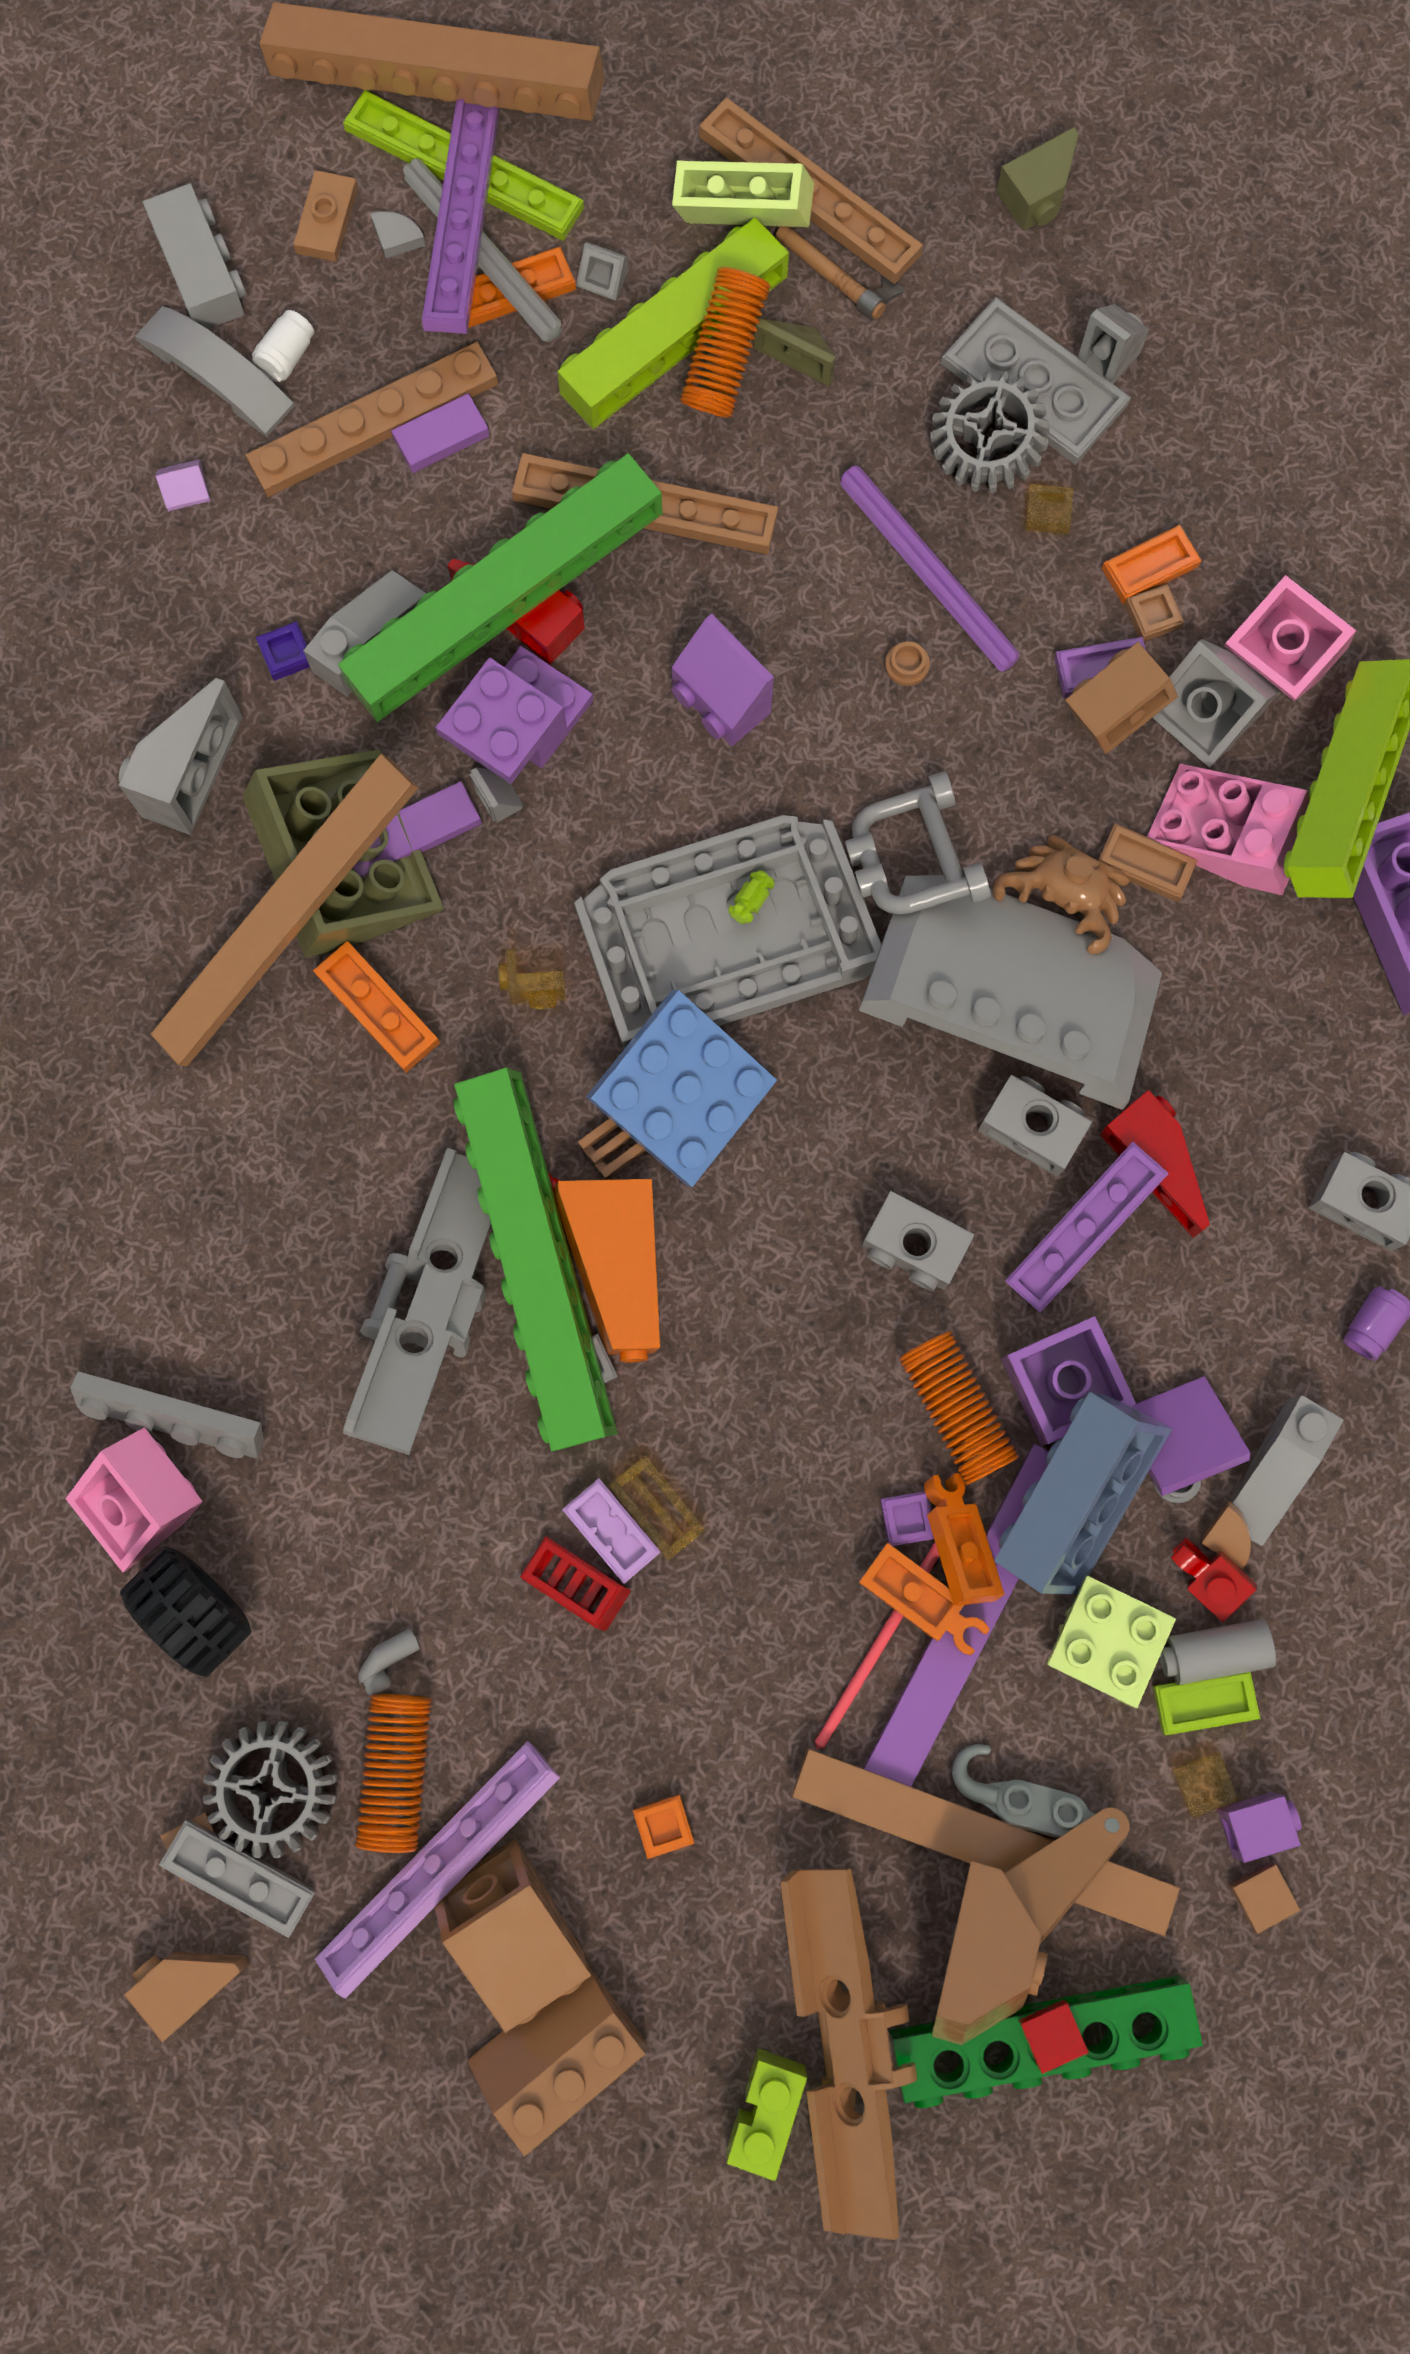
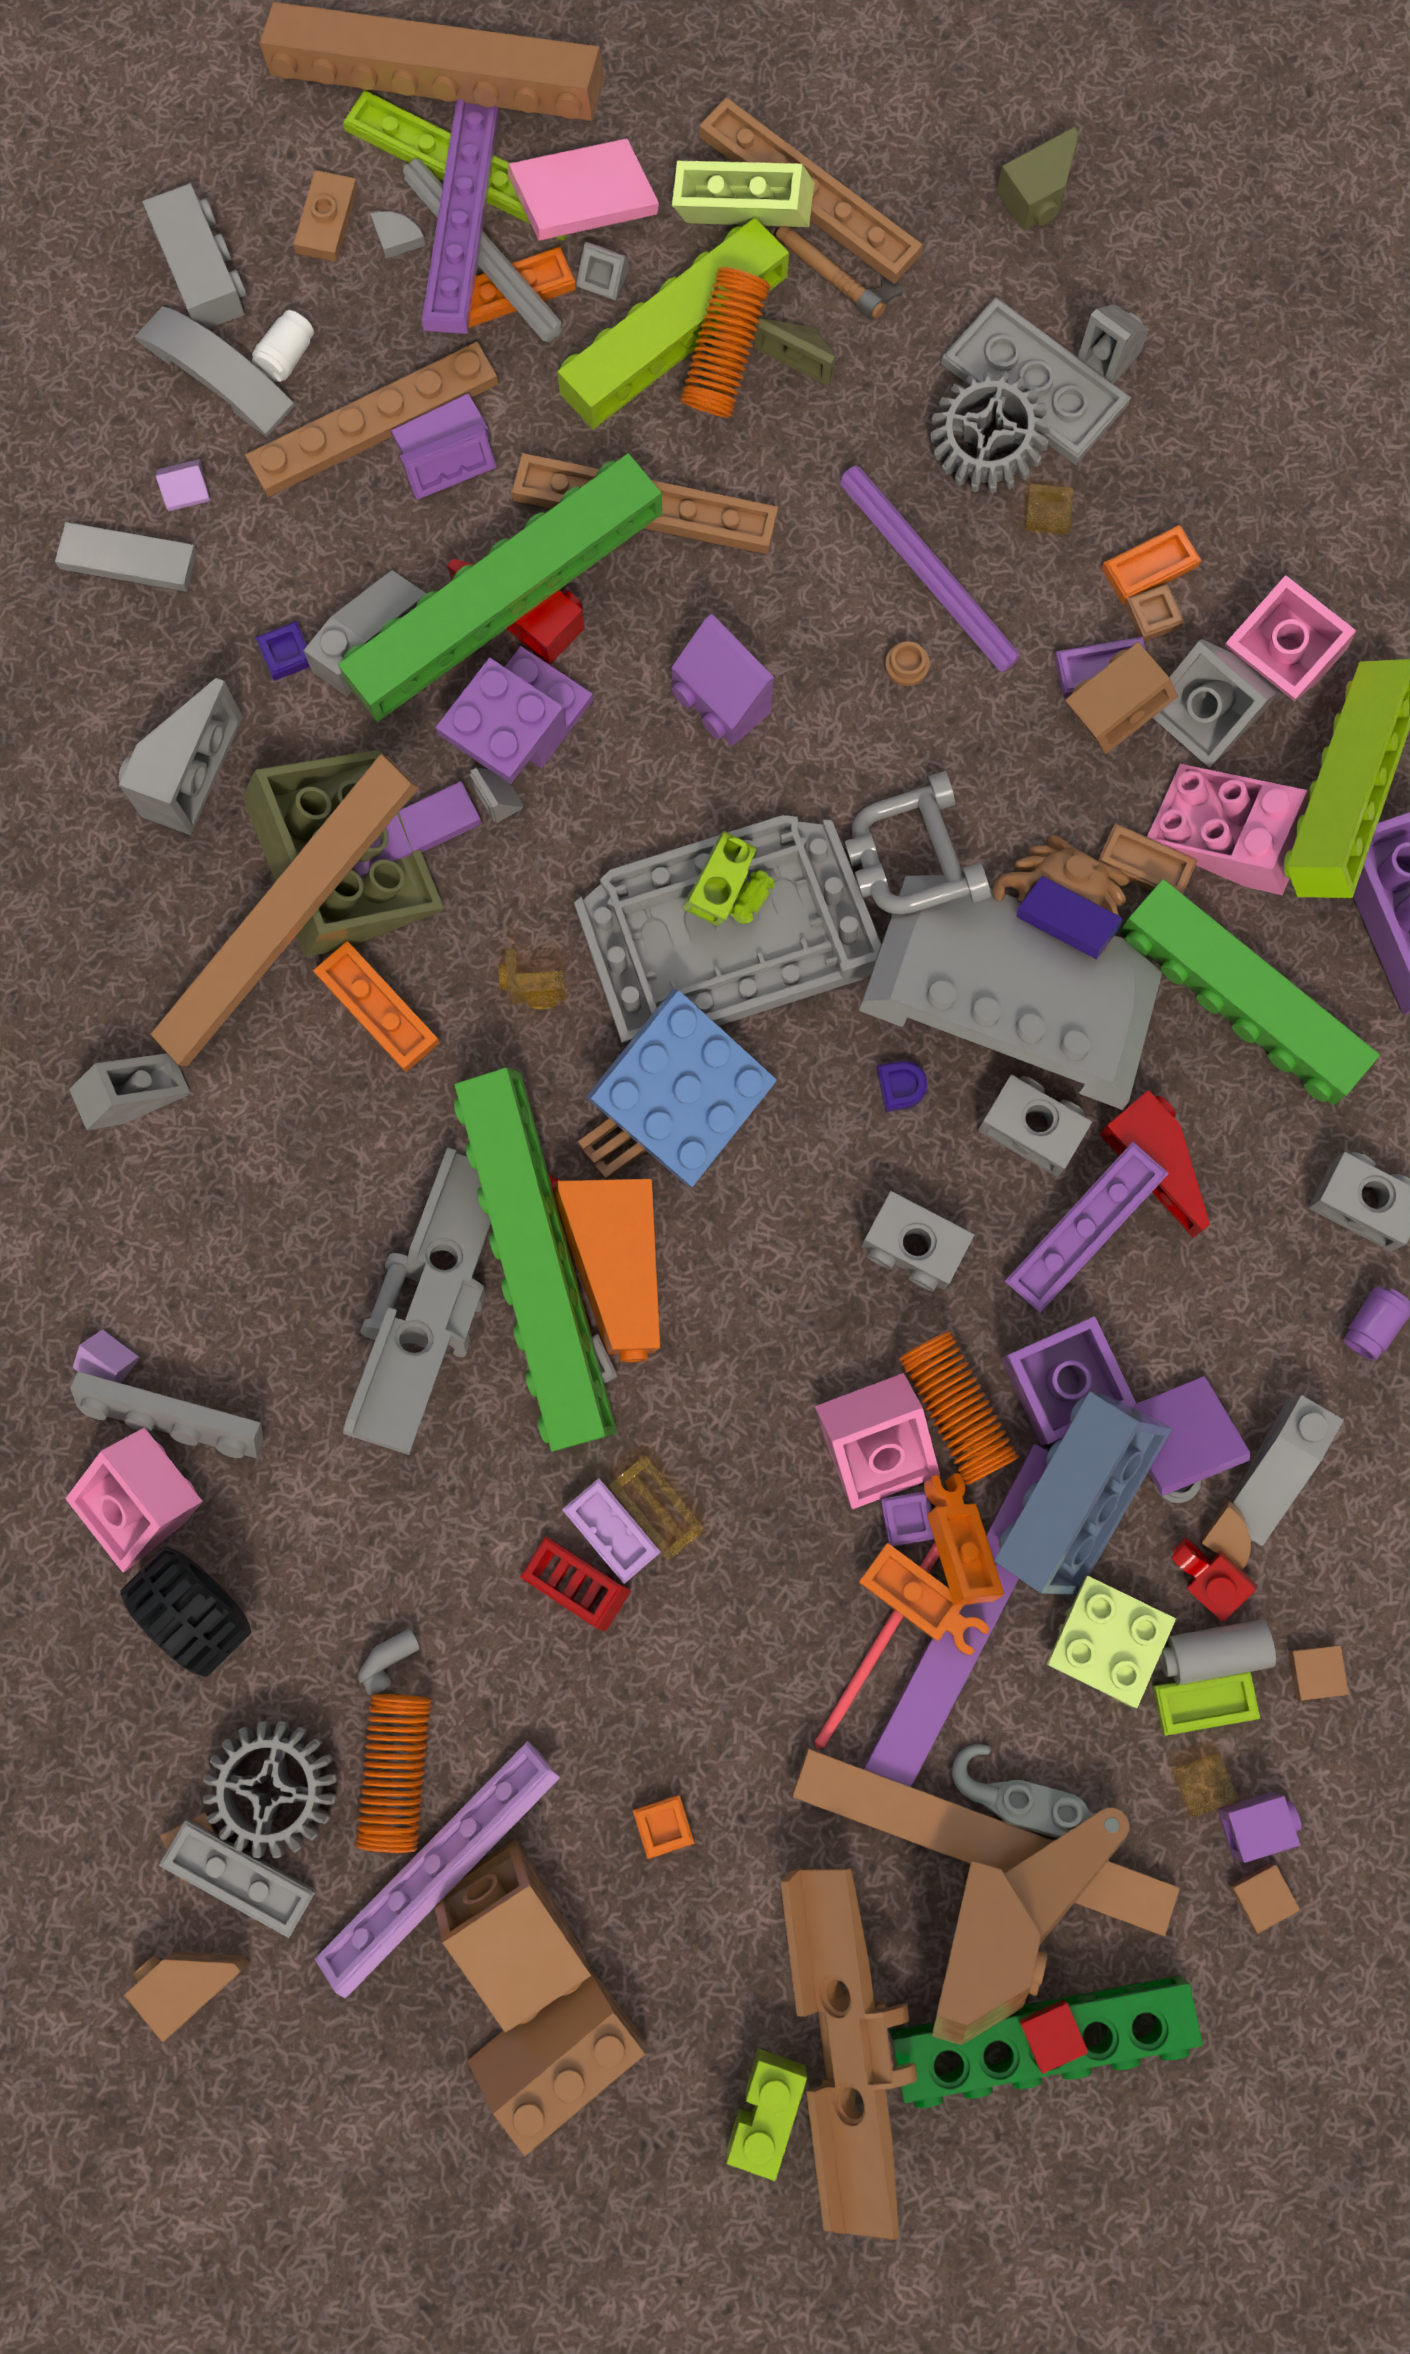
none -> light grey tile [55,522,197,592]
none -> light grey slope [69,1053,190,1130]
none -> lavender slope [73,1329,141,1383]
none -> medium lavender plate [400,423,497,500]
none -> bright pink tile [508,139,659,241]
none -> lime leg [681,831,757,927]
none -> bright pink slope [815,1373,940,1510]
none -> dark purple tile [876,1061,927,1113]
none -> dark purple tile [1017,876,1122,960]
none -> bright green brick [1120,879,1380,1106]
none -> medium nougat tile [1289,1645,1349,1701]

